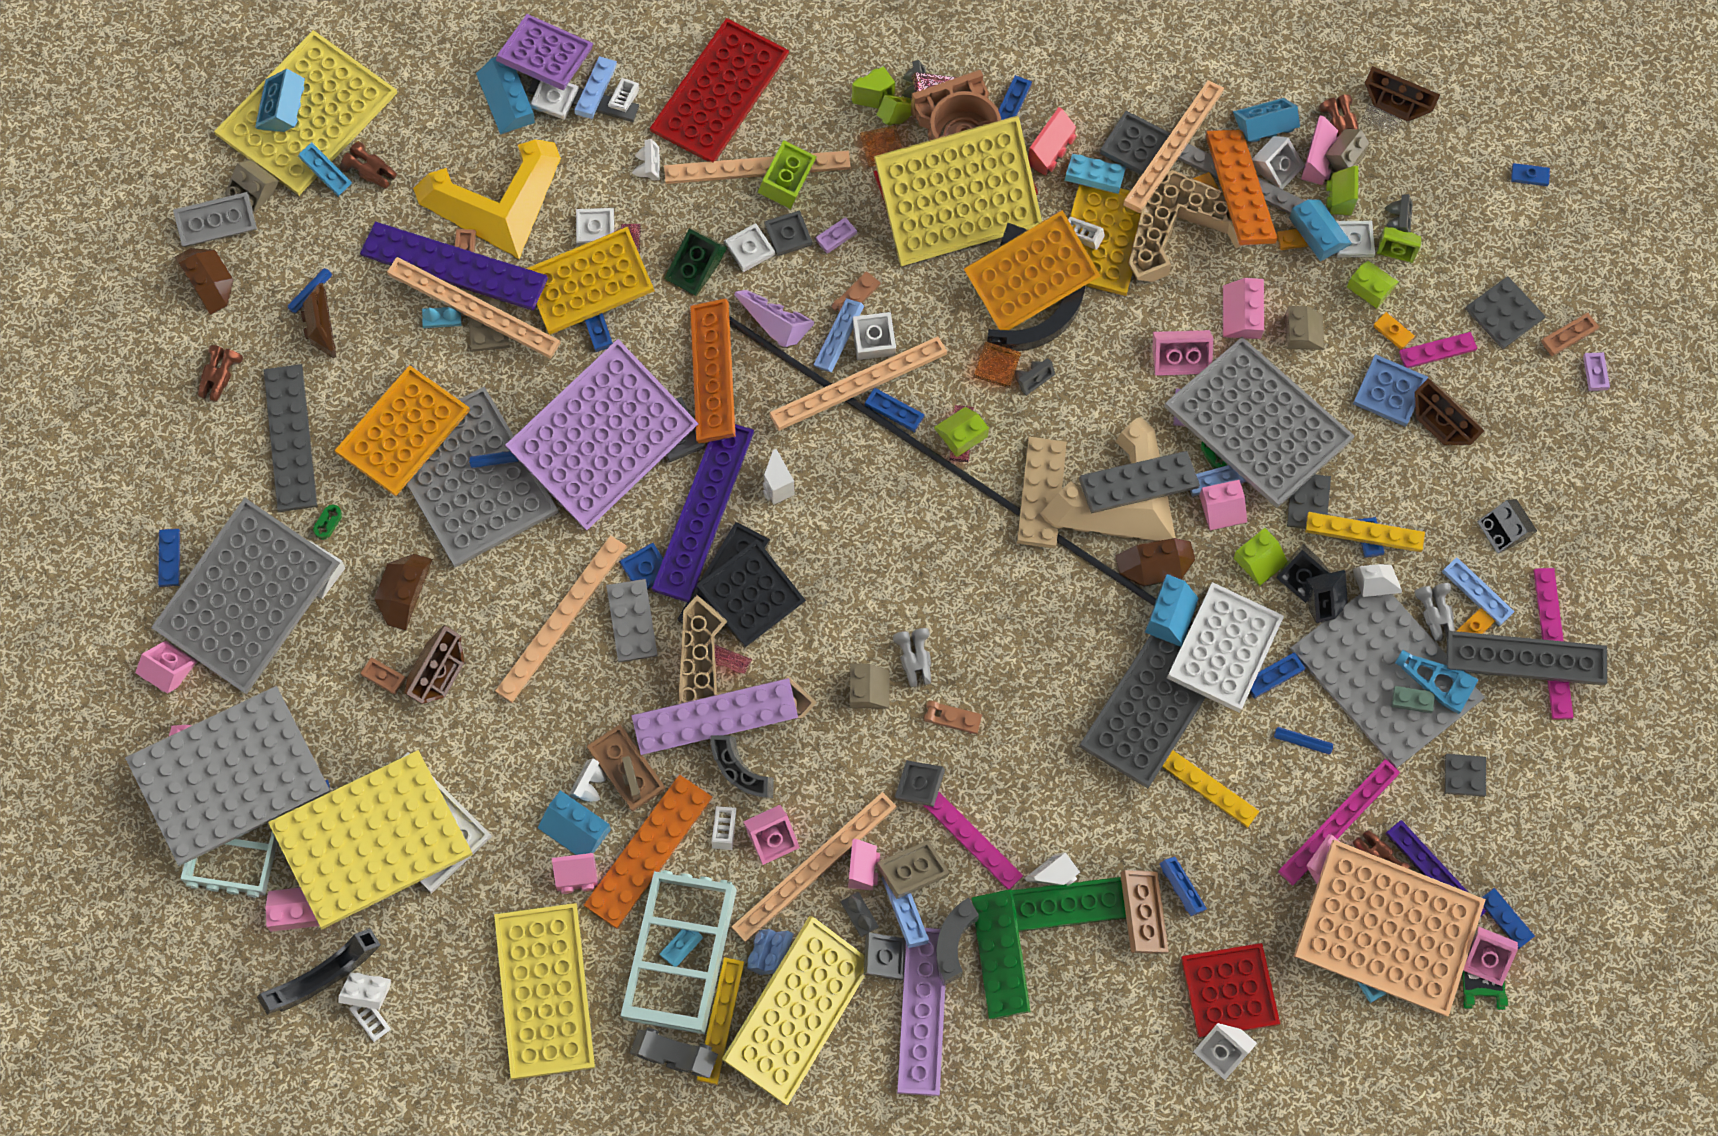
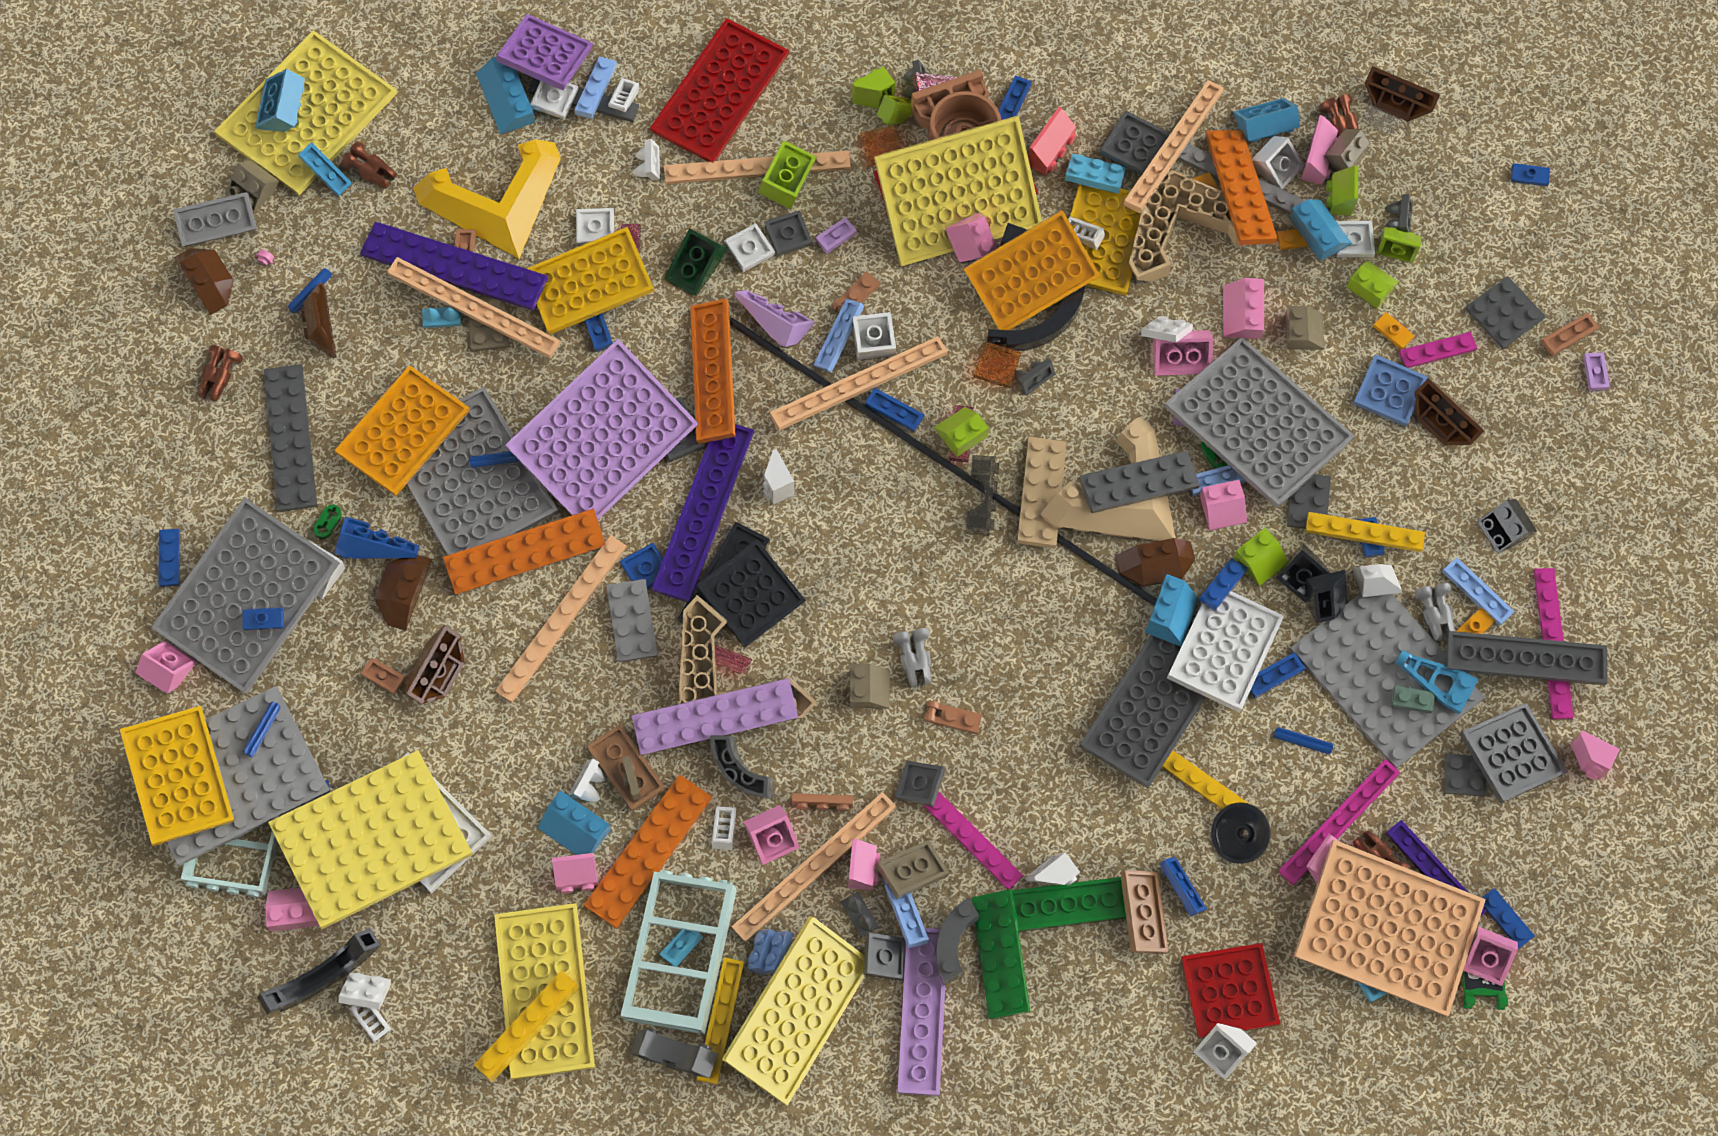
none -> yellow plate [120,706,235,846]
none -> blue plate [243,607,284,631]
none -> blue axle [243,701,281,758]
none -> bright pink plate [256,249,274,266]
none -> blue wedge [335,516,419,559]
none -> orange plate [443,508,606,594]
none -> yellow brick [474,970,579,1083]
none -> nougat plate [792,793,853,811]
none -> bright pink slope [945,212,997,263]
none -> clear smoke arch [966,455,1000,536]
none -> white plate [1141,316,1193,342]
none -> blue plate [1199,557,1248,611]
none -> black dish [1211,802,1271,864]
none -> plate [1460,703,1568,804]
none -> bright pink slope [1571,730,1620,780]

